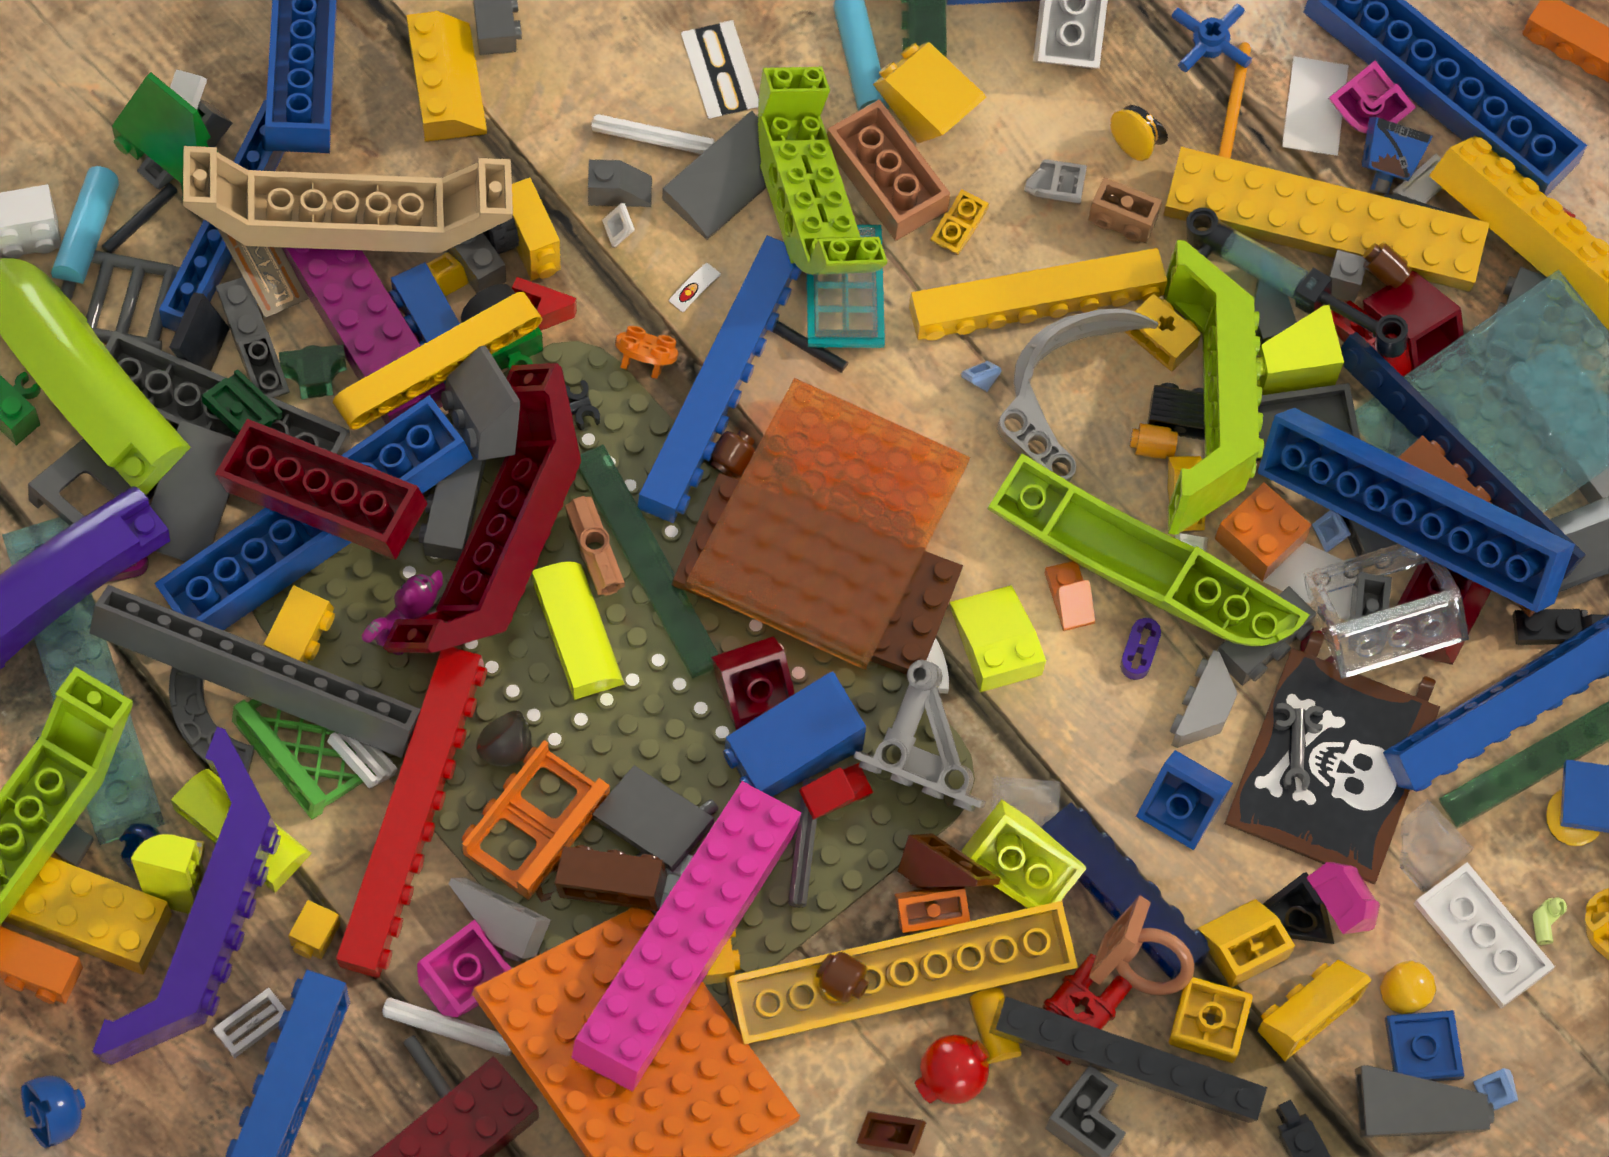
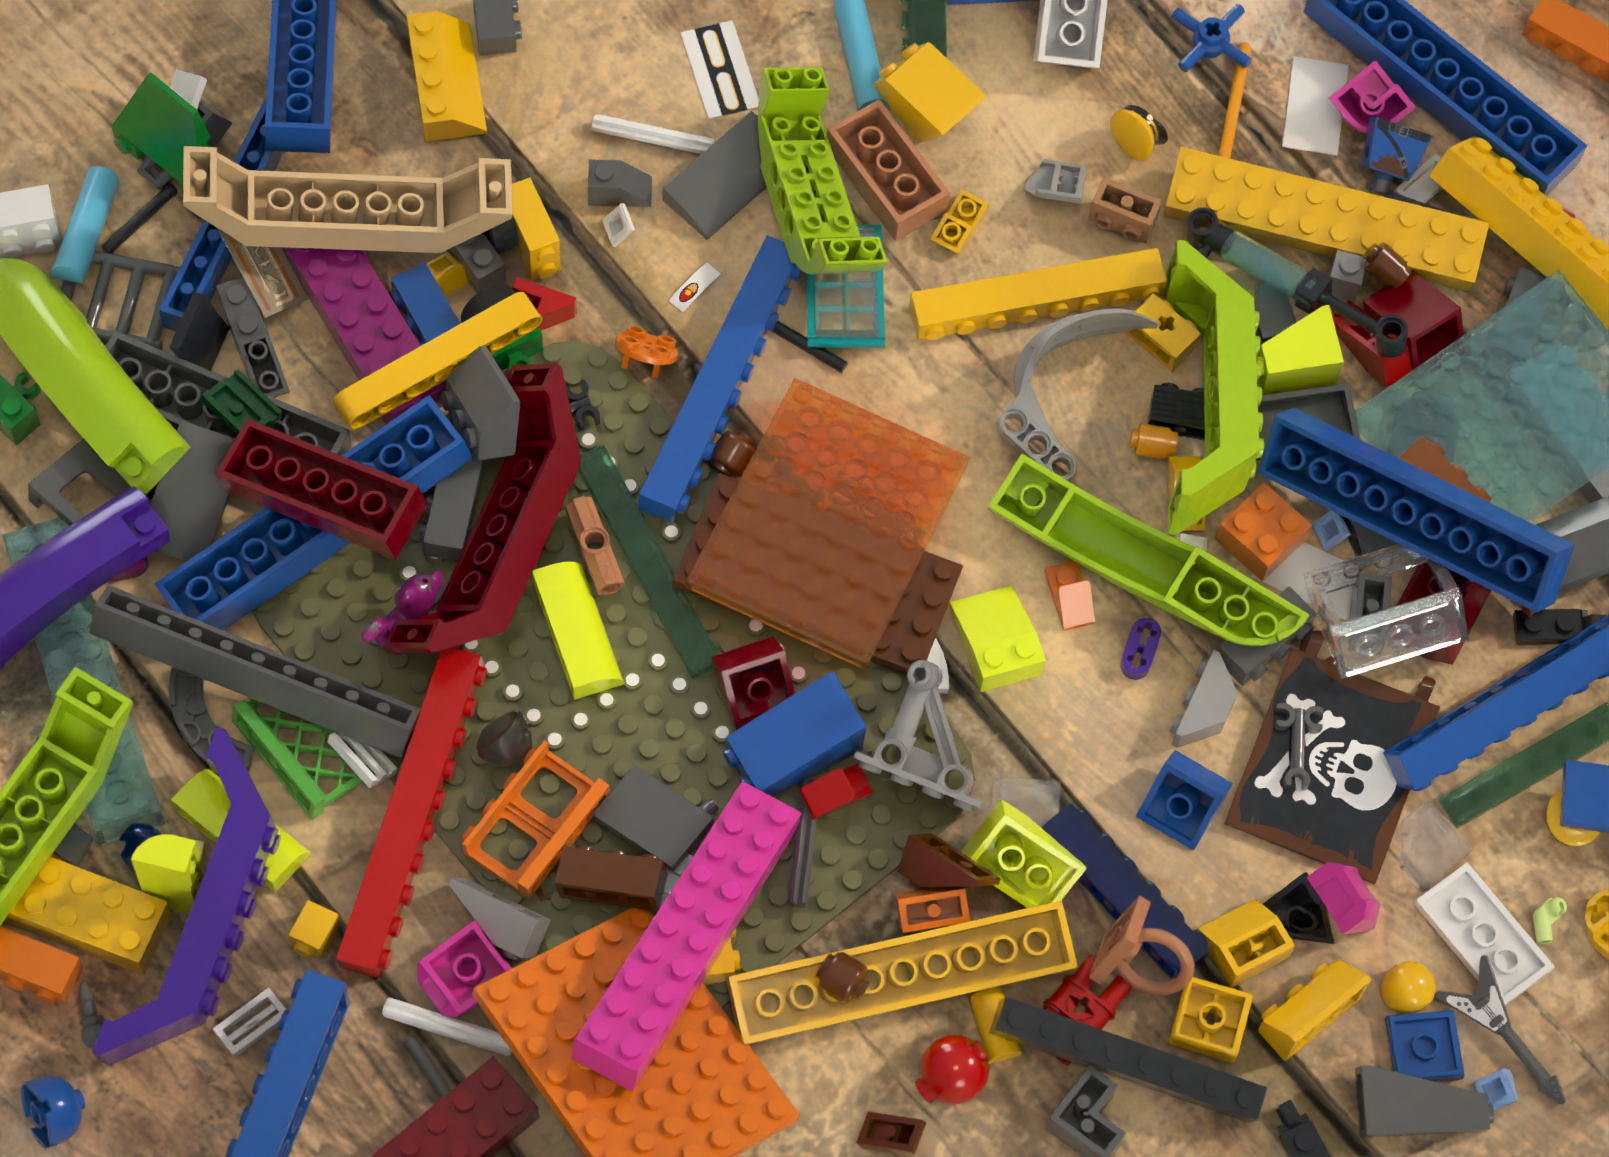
yellow brick [263,585,335,664] -> none
clear green brick [279,344,347,399] -> none
light blue slope [961,361,1002,392] -> none
dark blue plate [1340,332,1586,579] -> none
none -> dark grey bar [79,982,104,1049]
none -> piece [1435,955,1566,1105]

